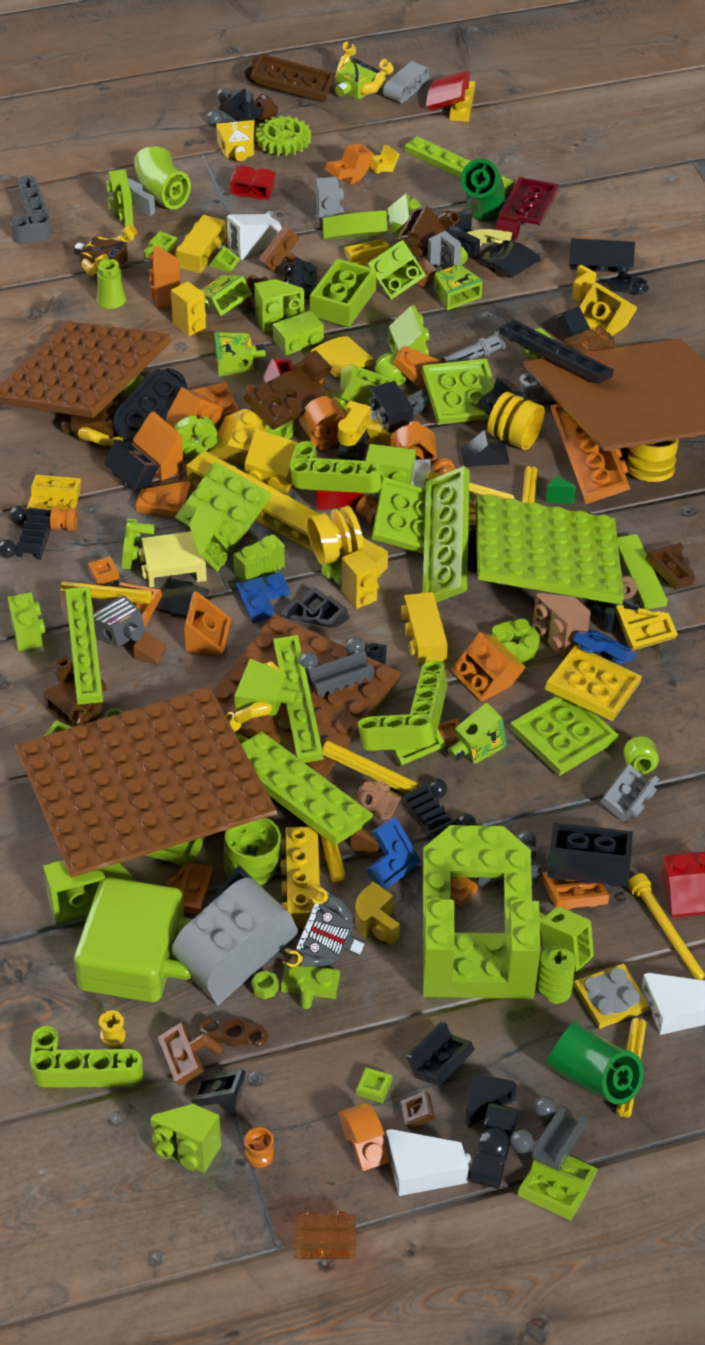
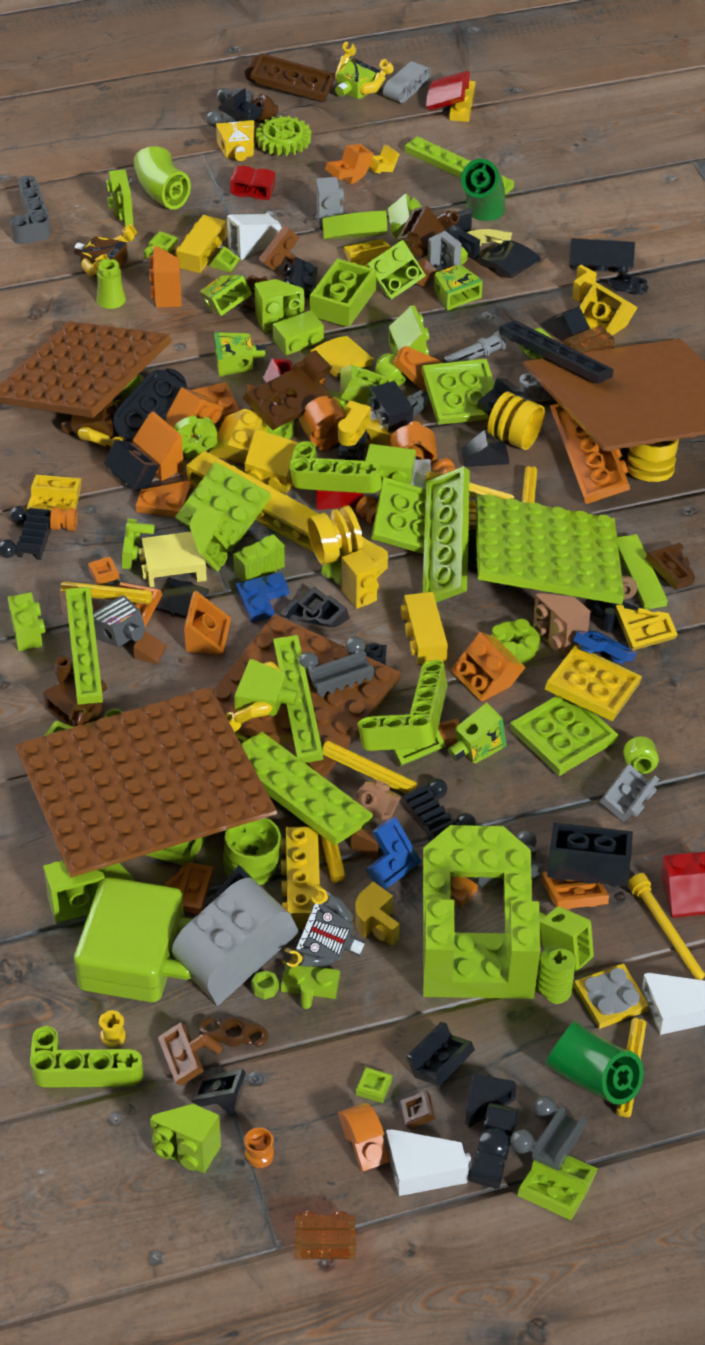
light grey slope [128,179,155,216] -> none
yellow brick [171,281,206,337] -> none
dark red hinge [495,177,559,241] -> none
green slope [546,476,576,504] -> none

